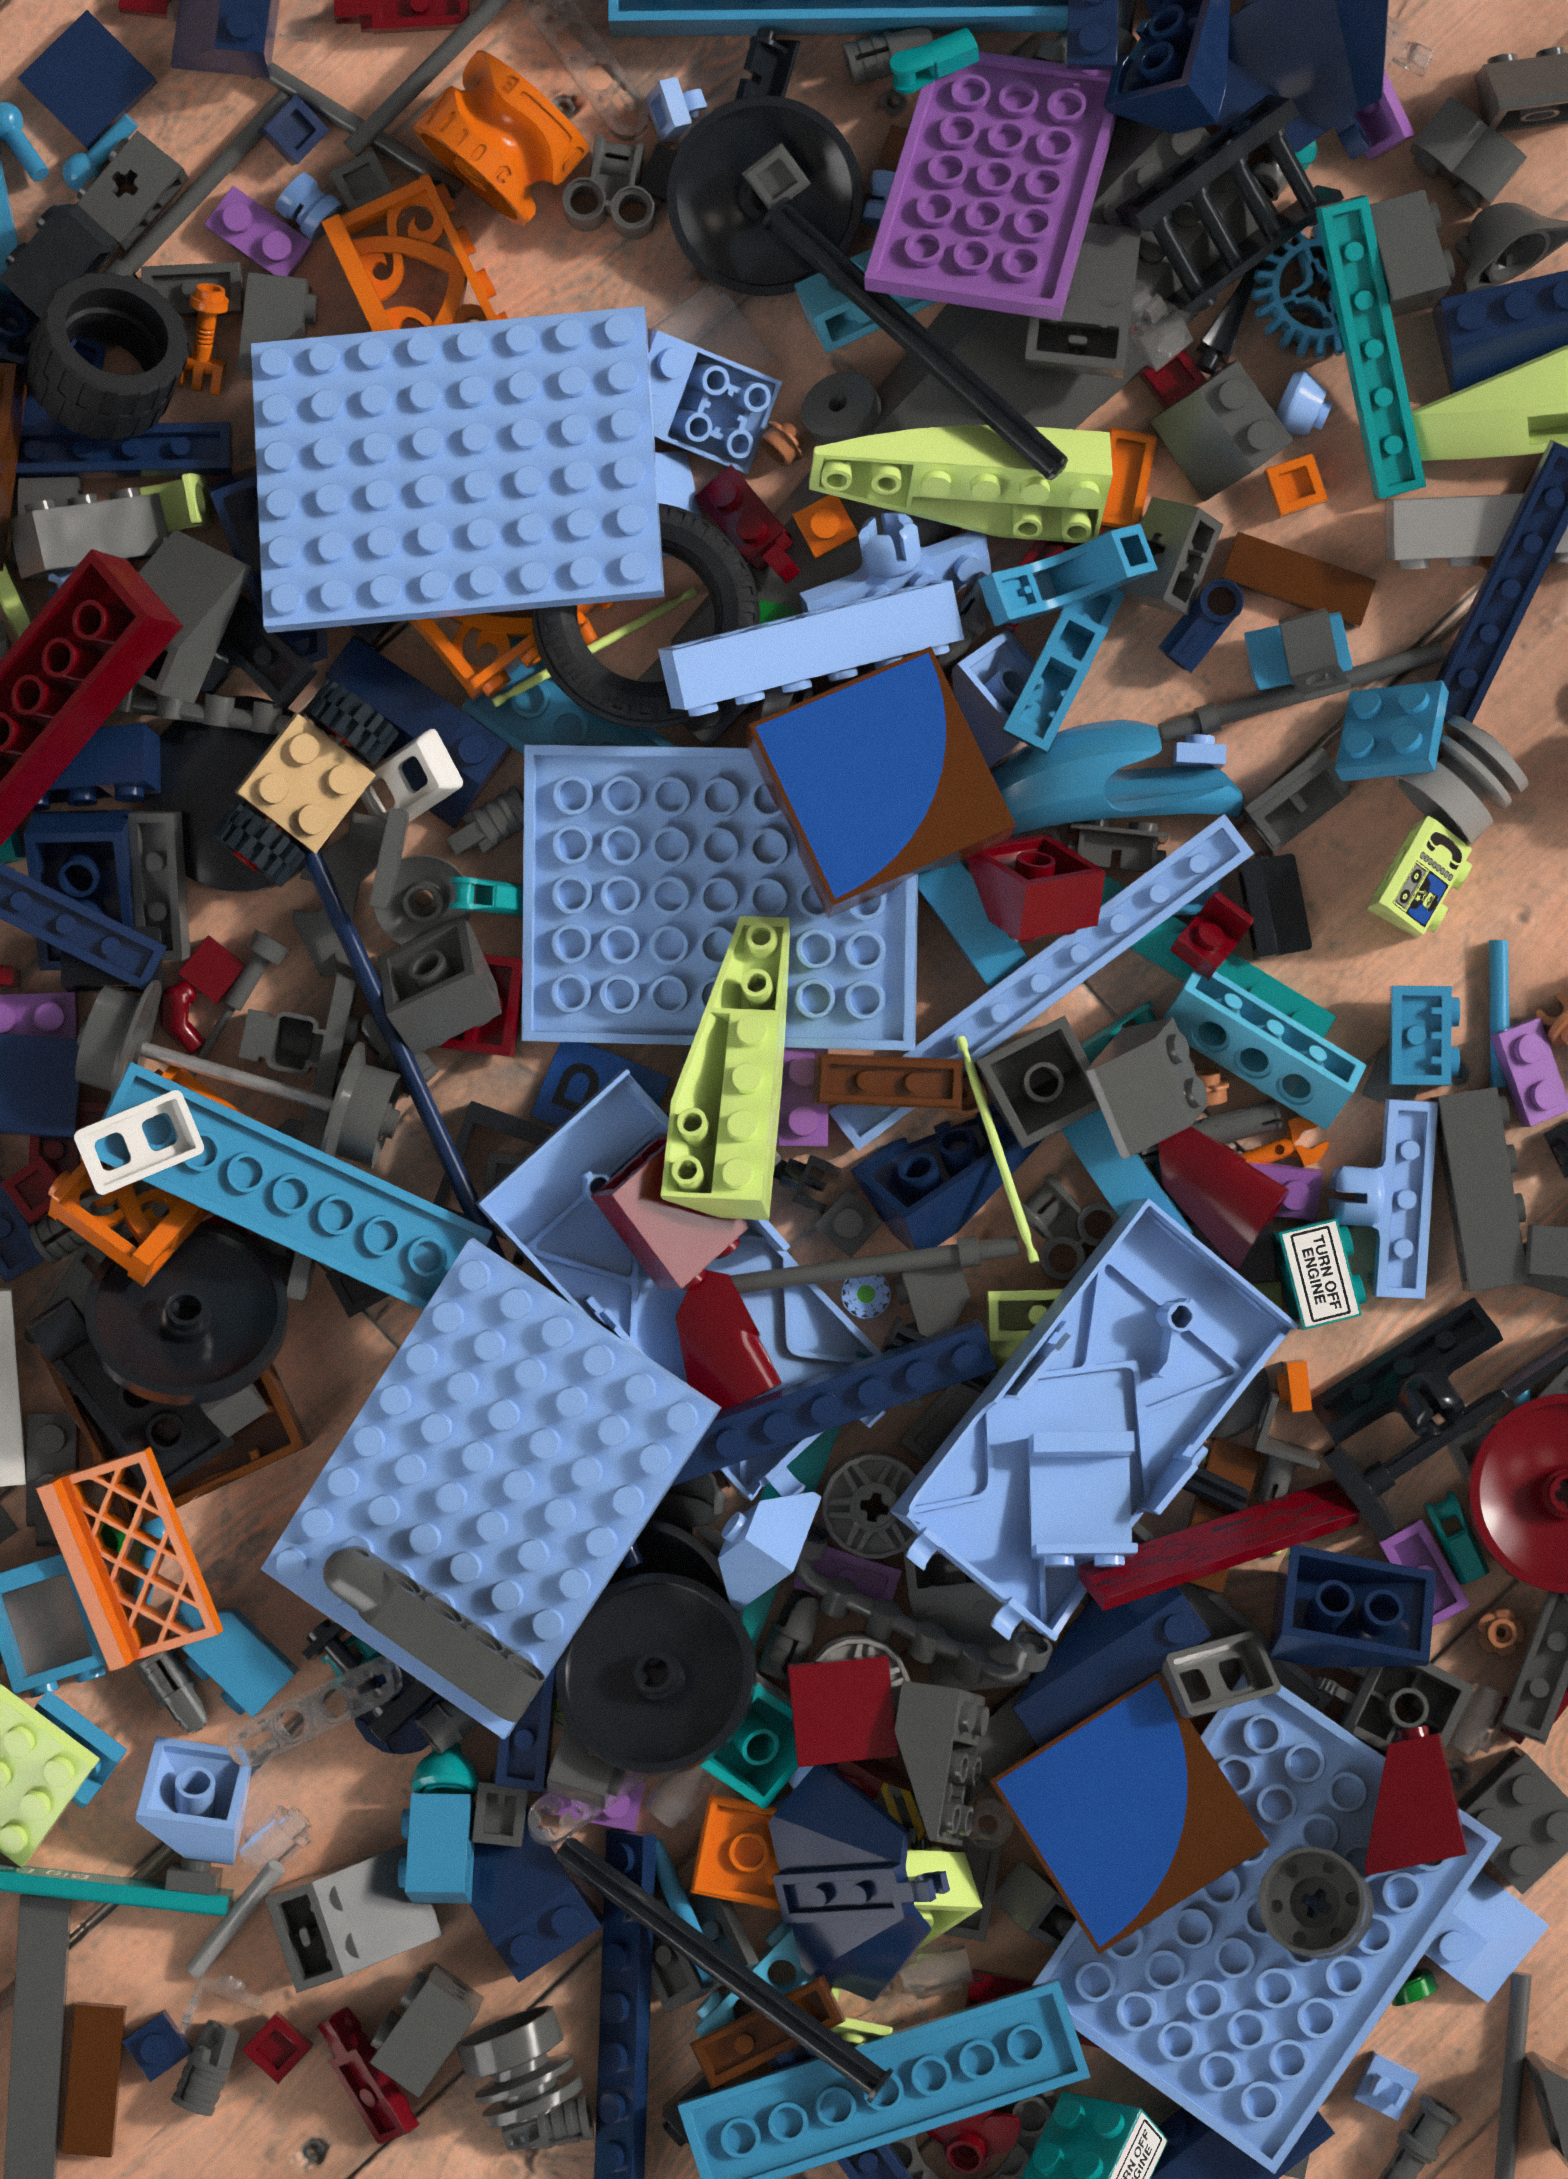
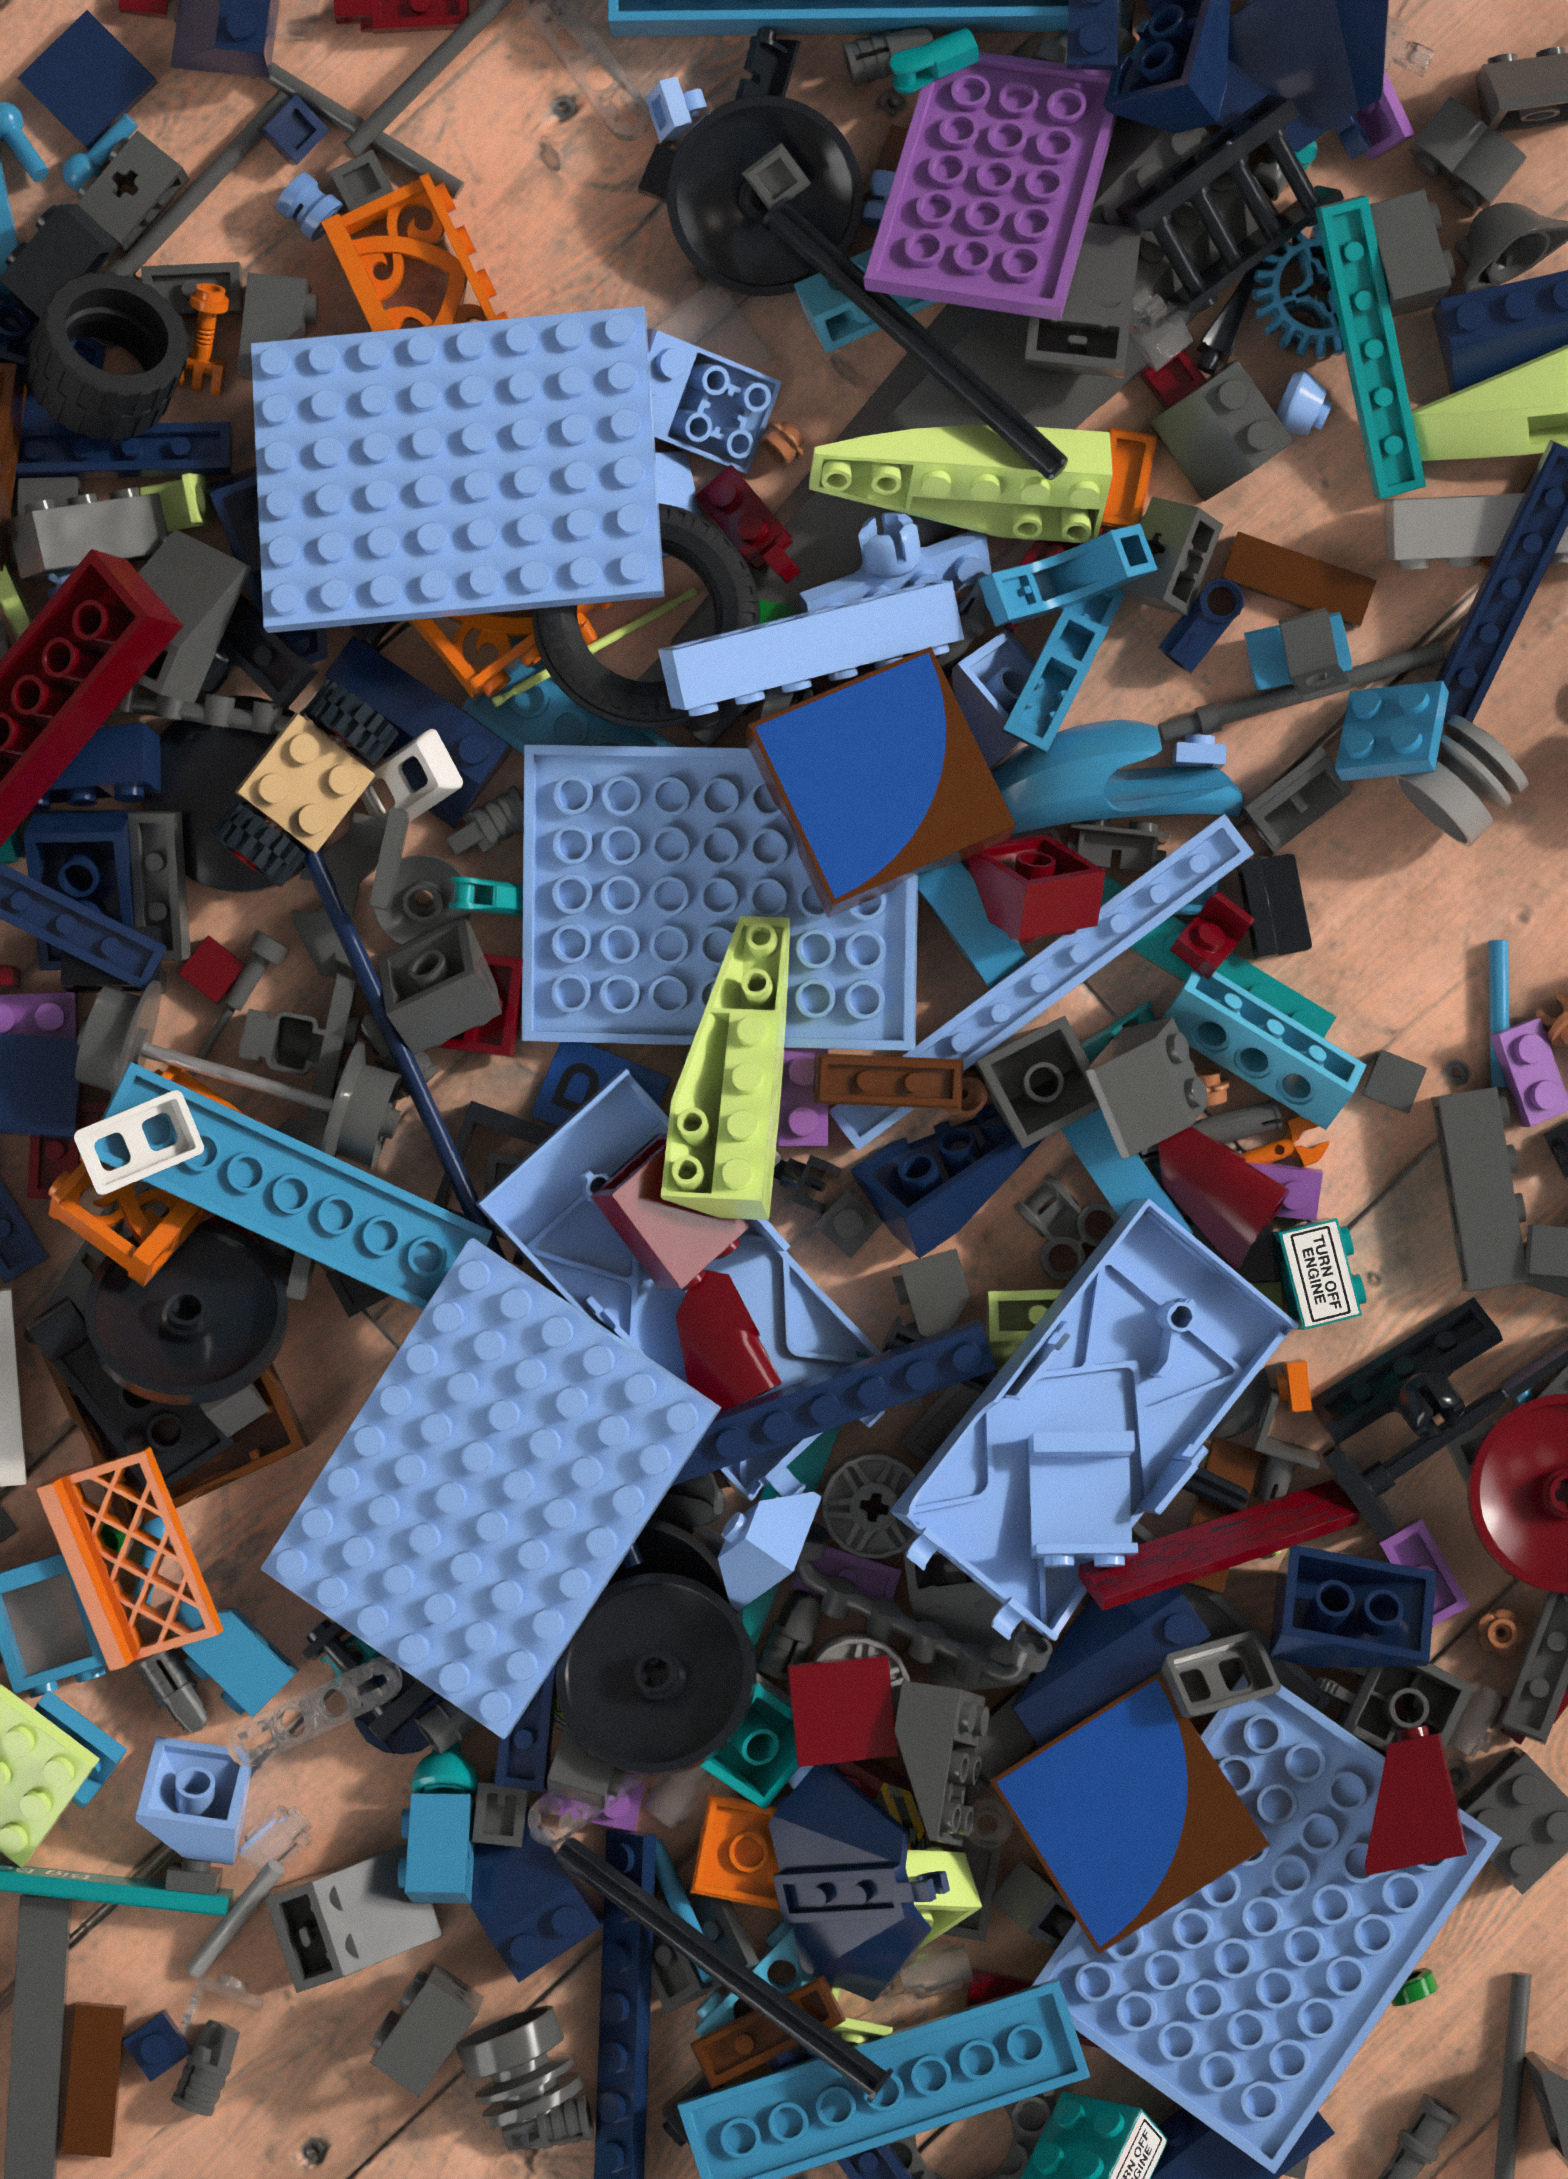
dark red plate [0,1155,59,1224] -> none
dark grey hinge [26,1413,79,1547] -> none
dark grey hinge [30,1192,119,1264] -> none
dark red arm [161,981,206,1056] -> none
medium lavender plate [204,185,314,277] -> none
dark red plate [242,2011,314,2084] -> none
dark red hinge [317,2006,420,2145] -> none
dark grey piece [323,1546,546,1722] -> none
orange piece [412,50,590,227] -> none
dark grey piece [562,135,656,240] -> none
dark grey bar [730,1236,1019,1294] -> none
orange plate [792,495,859,560] -> none
dark grey piece [801,371,881,445] -> none
light blue tile [841,1275,891,1319] -> none
dark red plate [926,2109,1021,2174] -> none
yellowish green piece [956,1036,1040,1264] -> none
dark grey wheel [1258,1846,1374,1960] -> none
orange plate [1264,453,1328,518] -> none
light blue plate [1328,1099,1438,1299] -> none
light blue tile [1351,2050,1420,2121] -> none
yellowish green slope [1366,816,1472,938] -> none
dark azure bracket [1389,986,1460,1086] -> none
teal bar [1423,1491,1490,1585] -> none
light blue slope [1424,1870,1549,2002] -> none

